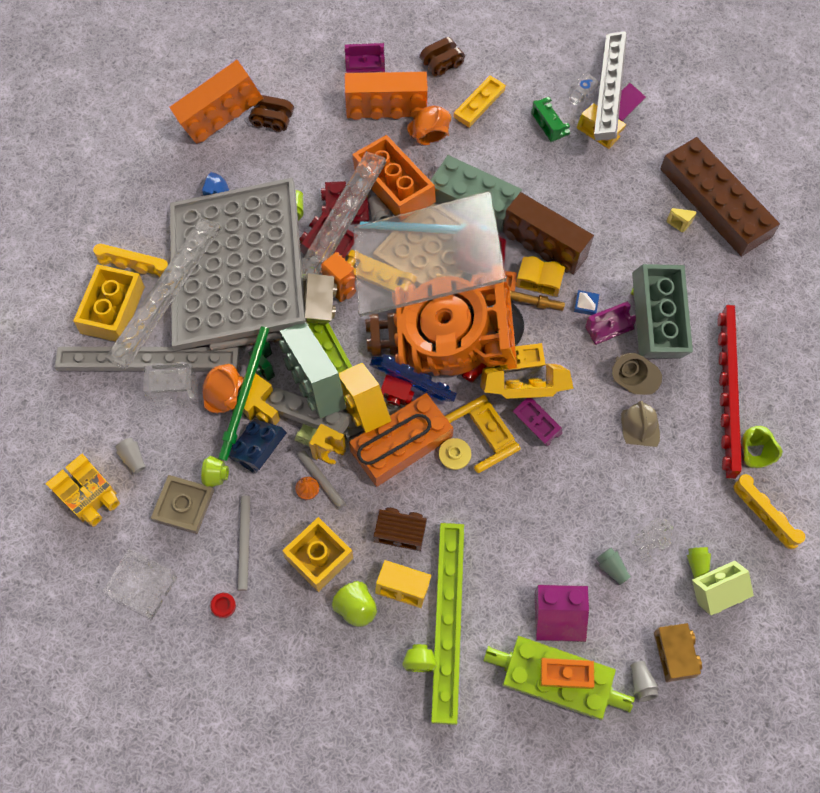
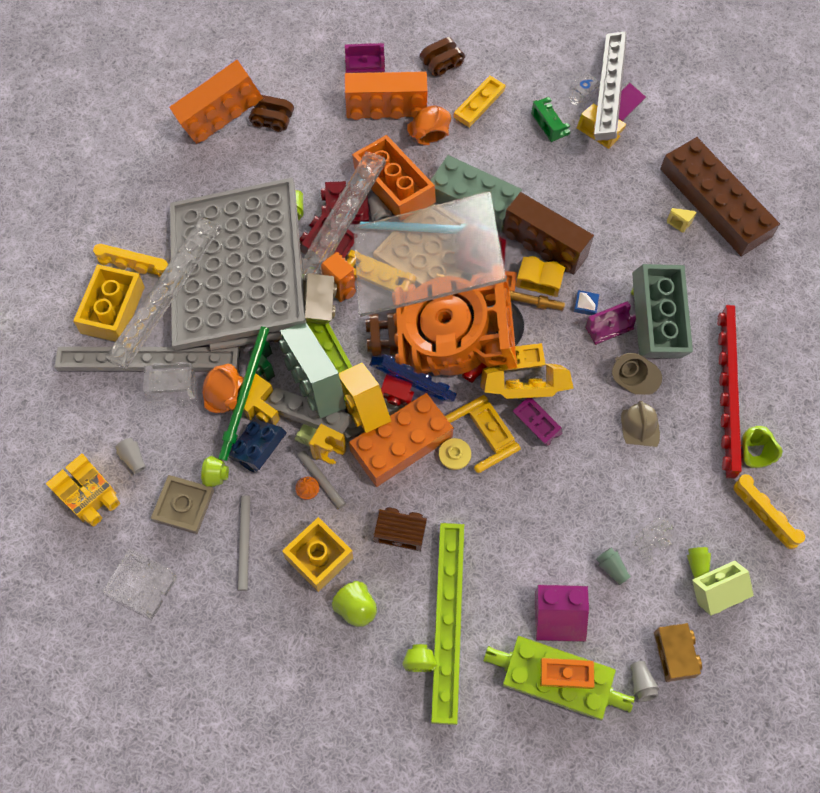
blue brick [202,172,229,196] -> none
red tile [210,593,236,619] -> none
black piece [357,414,431,465] -> none
yellow hinge [375,560,431,609] -> none

